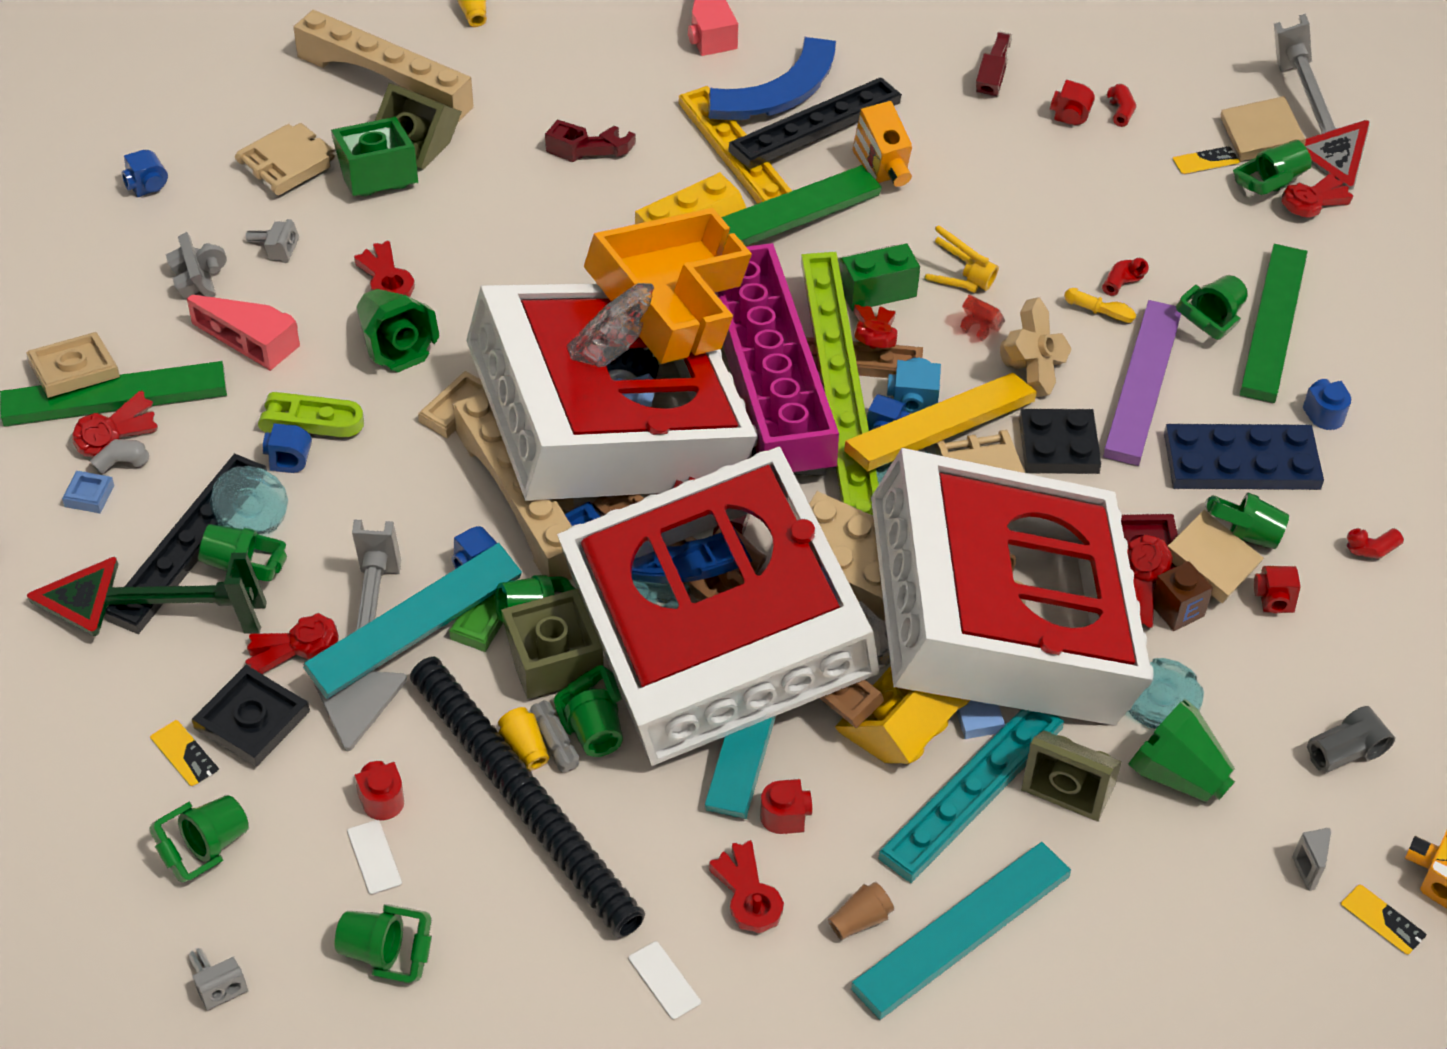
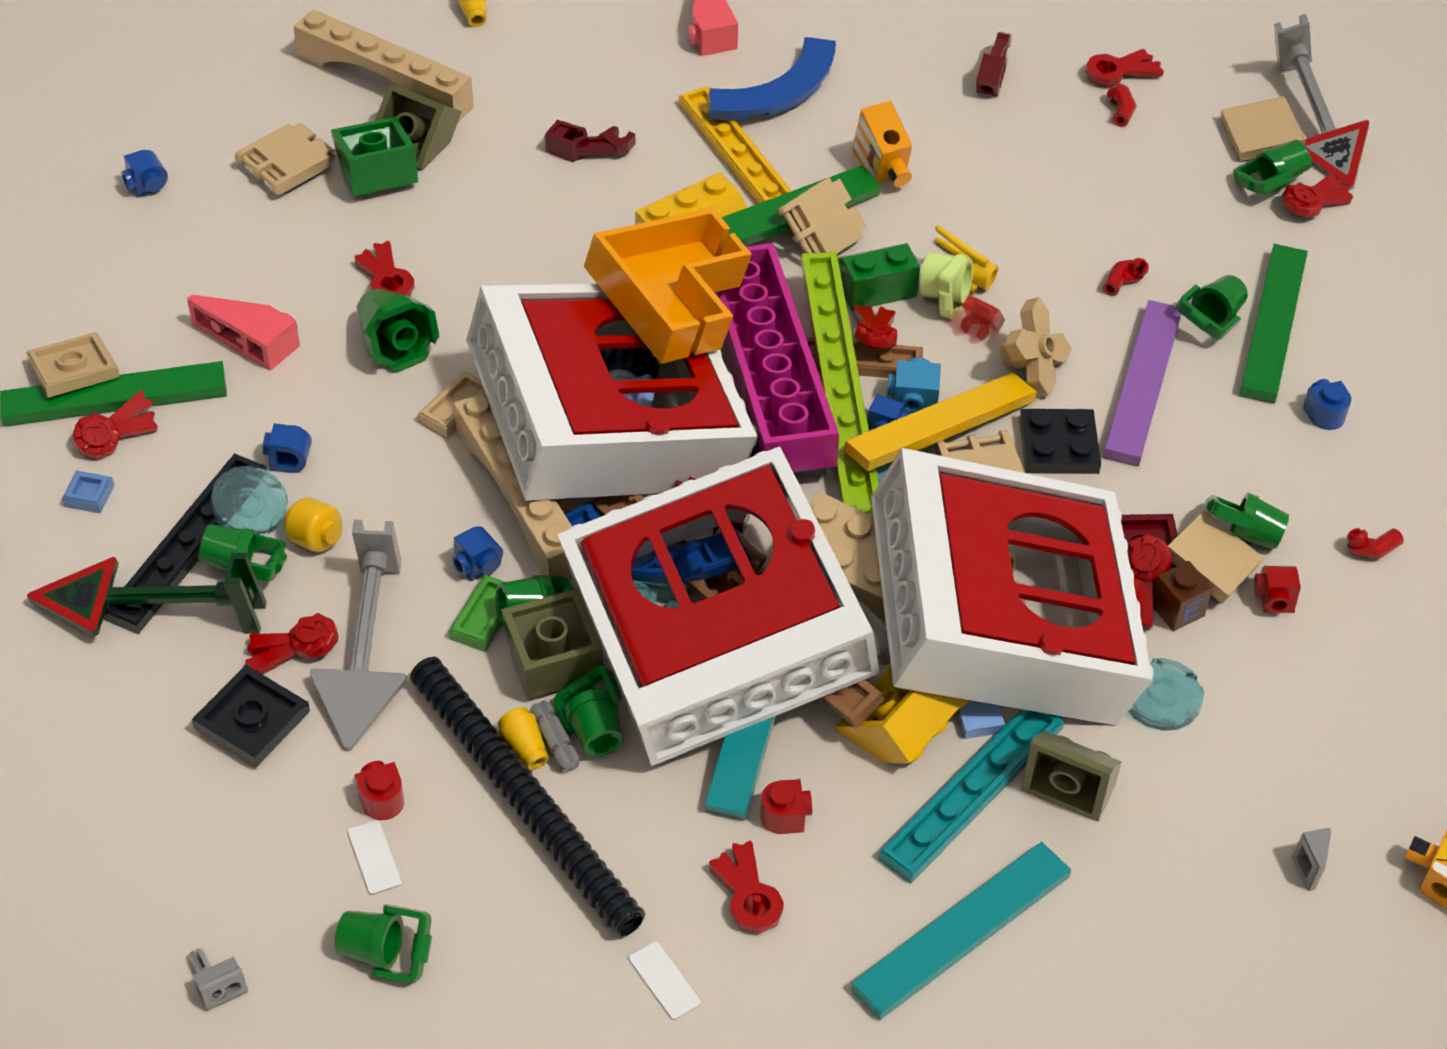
light grey arm [90,439,149,474] -> none
green piece [149,795,249,882] -> none
yellow sticker [150,720,219,786] -> none
light grey hips [166,232,227,299] -> none
light grey piece [246,219,299,263] -> none
lime plate [258,392,364,437] -> none
teal tile [303,542,522,699] -> none
clear slope [566,283,654,368] -> none
black tile [728,77,902,169] -> none
medium nougat cone [828,882,894,941] -> none
red plate [1050,80,1095,125] -> none
yellow piece [1064,288,1136,323] -> none
green cone [1128,699,1235,802] -> none
dark blue plate [1164,424,1324,490] -> none
yellow sticker [1173,146,1240,174] -> none
dark grey piece [1307,706,1395,773] -> none
yellow sticker [1341,884,1426,955] -> none
none -> yellow head [284,497,342,553]
none -> tan plate [776,177,867,254]
none -> yellowish green piece [920,252,973,320]
none -> red piece [1085,49,1164,86]

